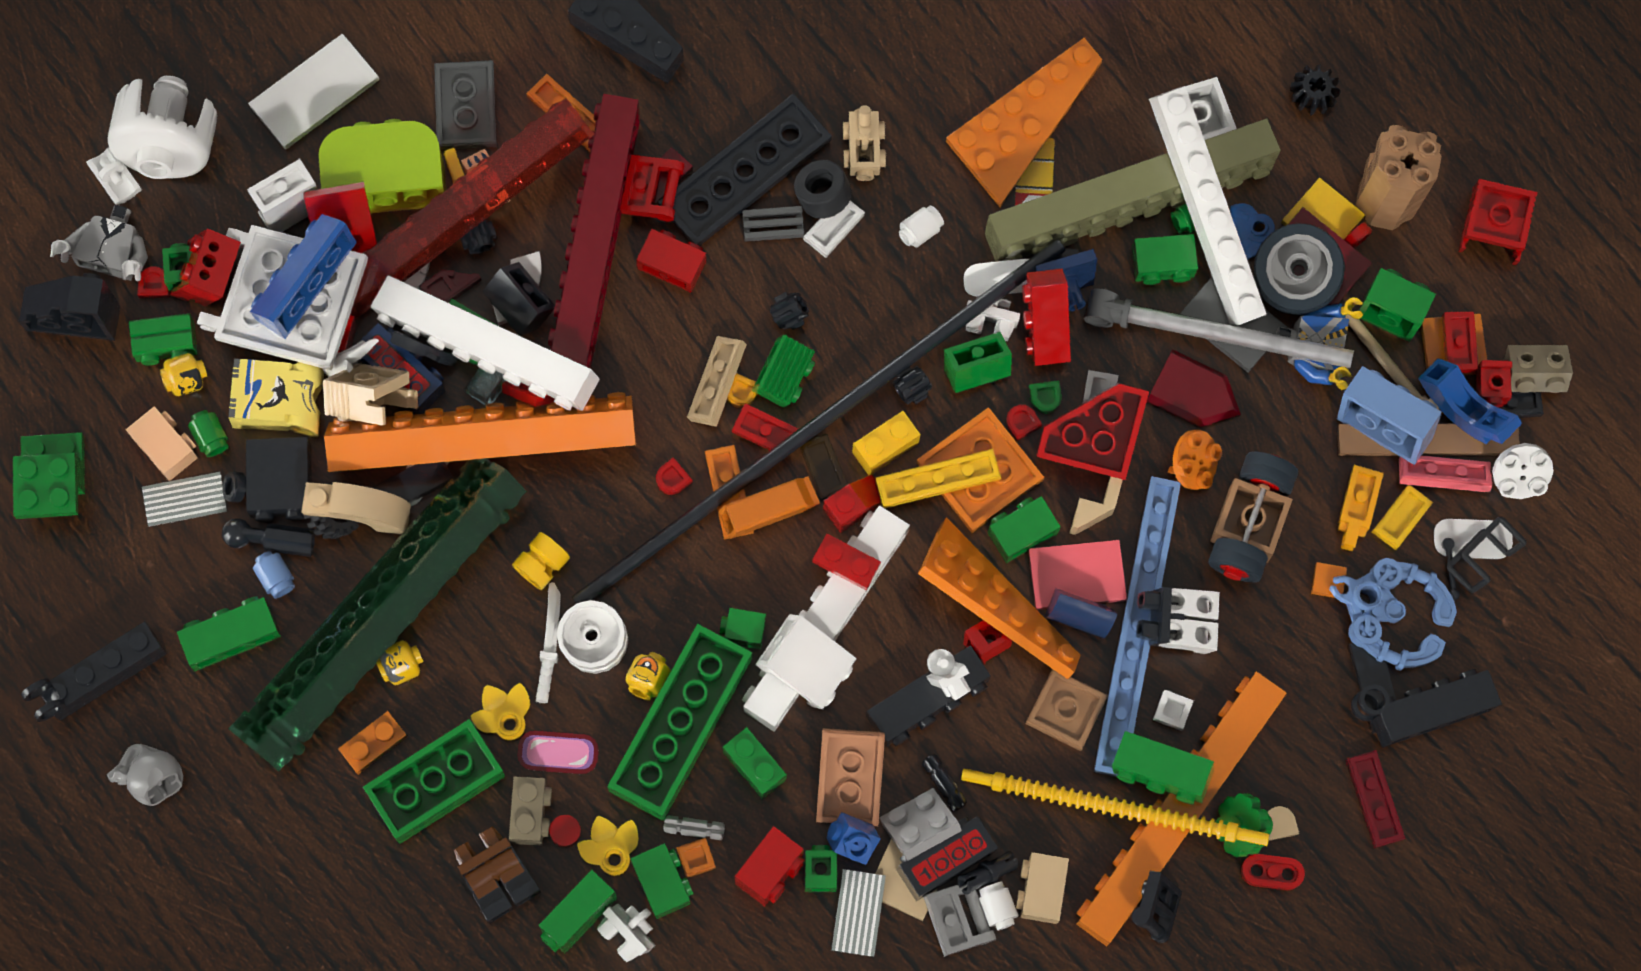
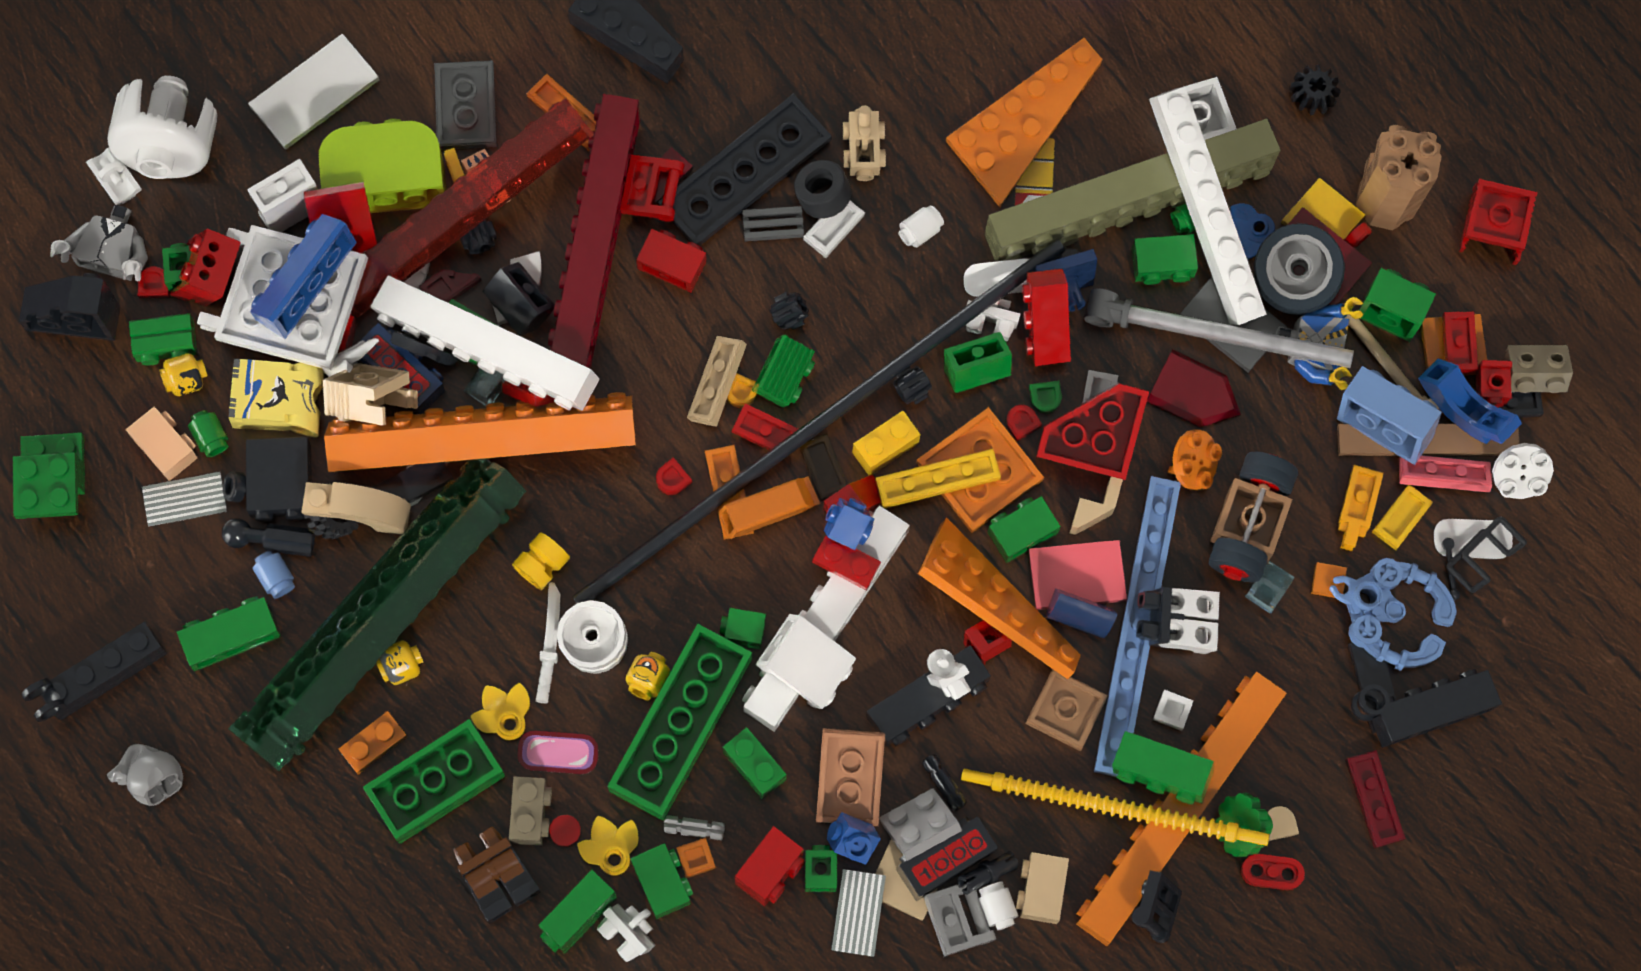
none -> brick [824,498,875,550]
none -> clear light blue brick [1245,561,1295,614]

